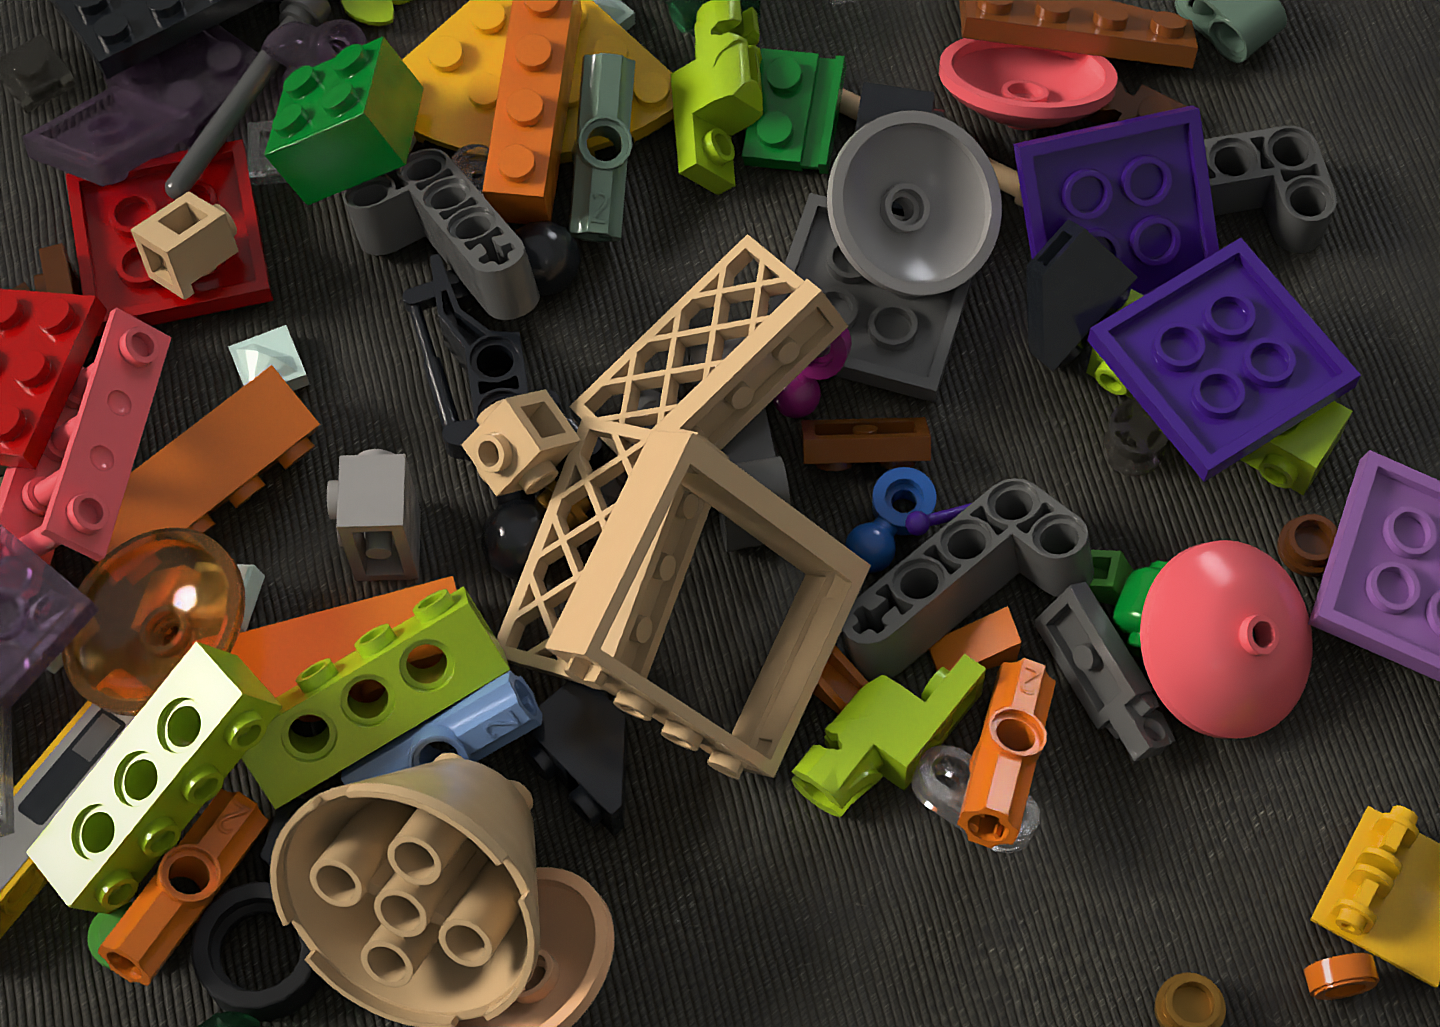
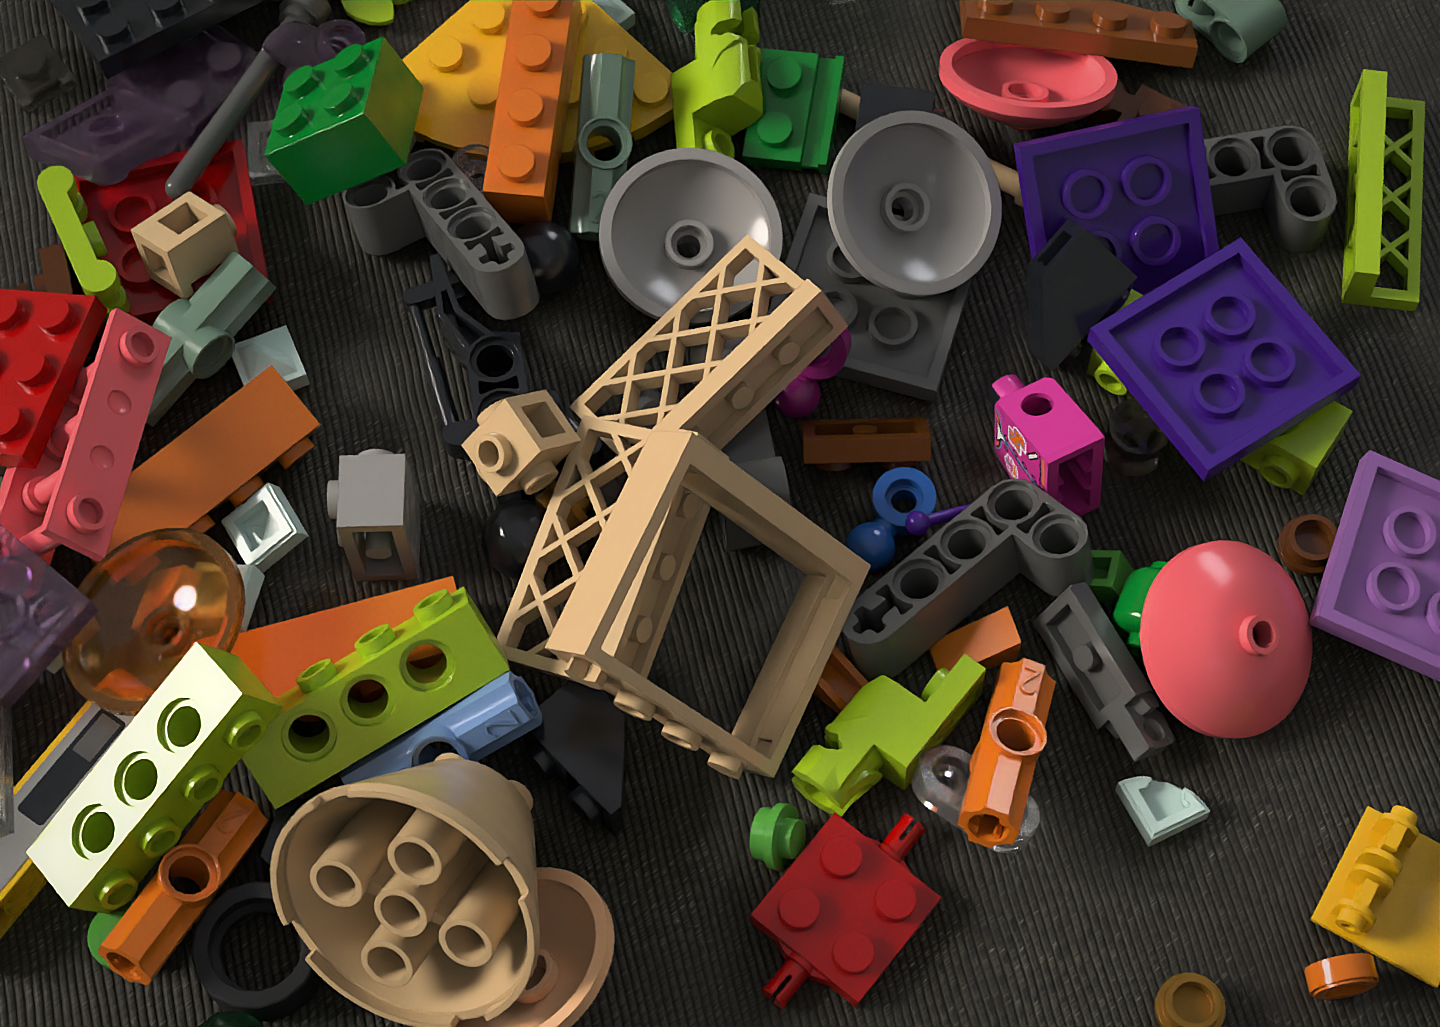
none -> lime plate [37,165,130,323]
none -> sand green piece [146,250,277,427]
none -> light aqua tile [221,483,308,573]
none -> light grey dish [599,148,783,327]
none -> red plate [748,812,942,1009]
none -> bright green plate [749,802,806,871]
none -> dark pink torso [987,374,1105,517]
none -> light aqua tile [1115,776,1210,847]
none -> lime fence [1342,69,1425,312]

